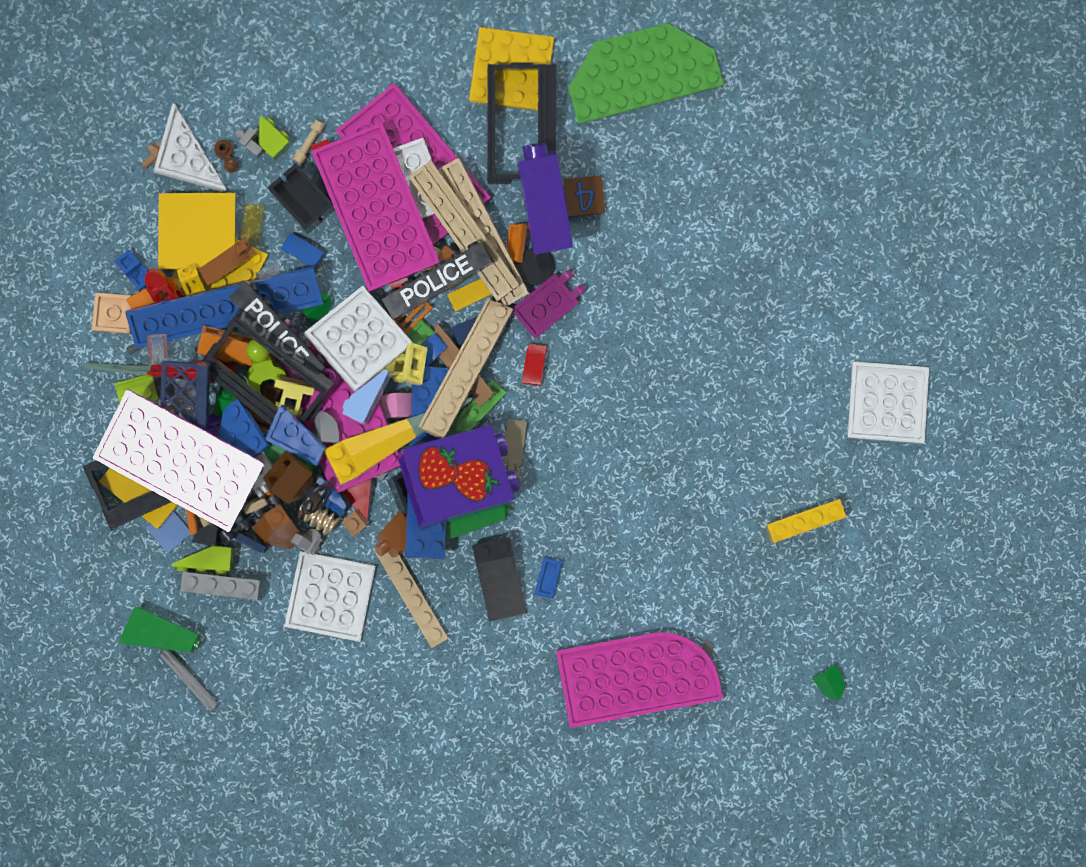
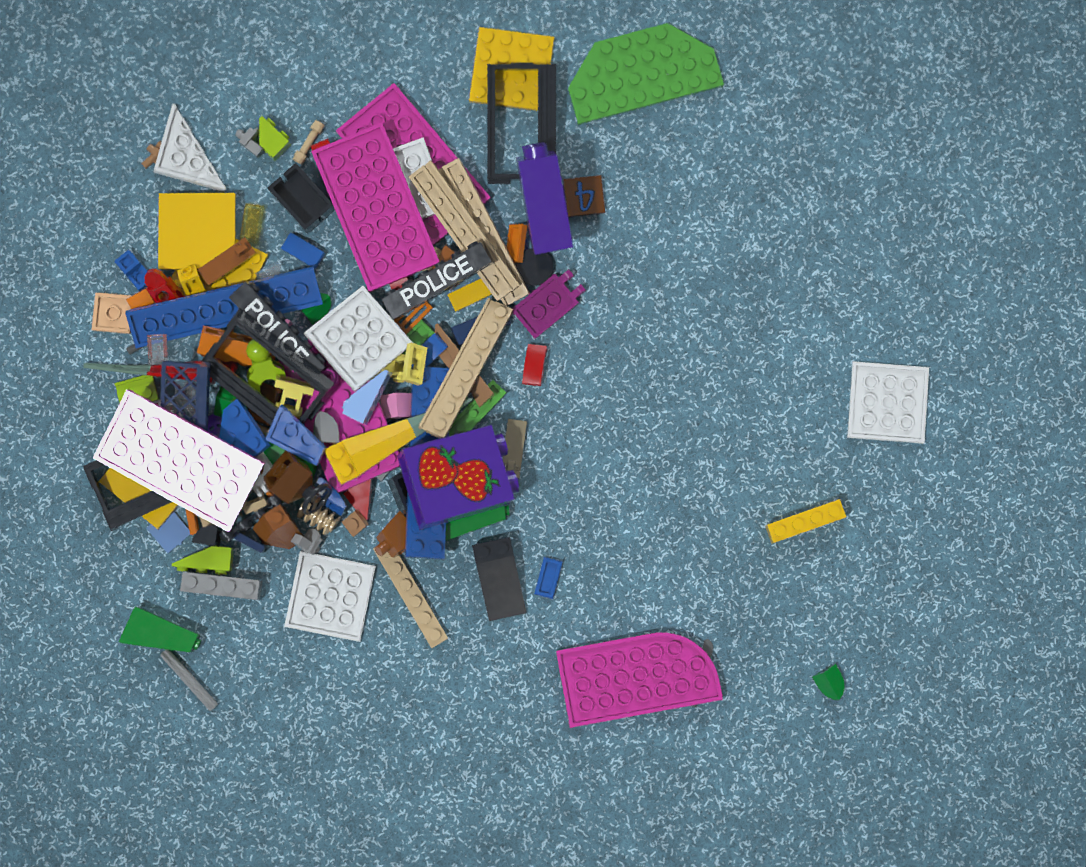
reddish brown plate [214,140,239,173] -> none

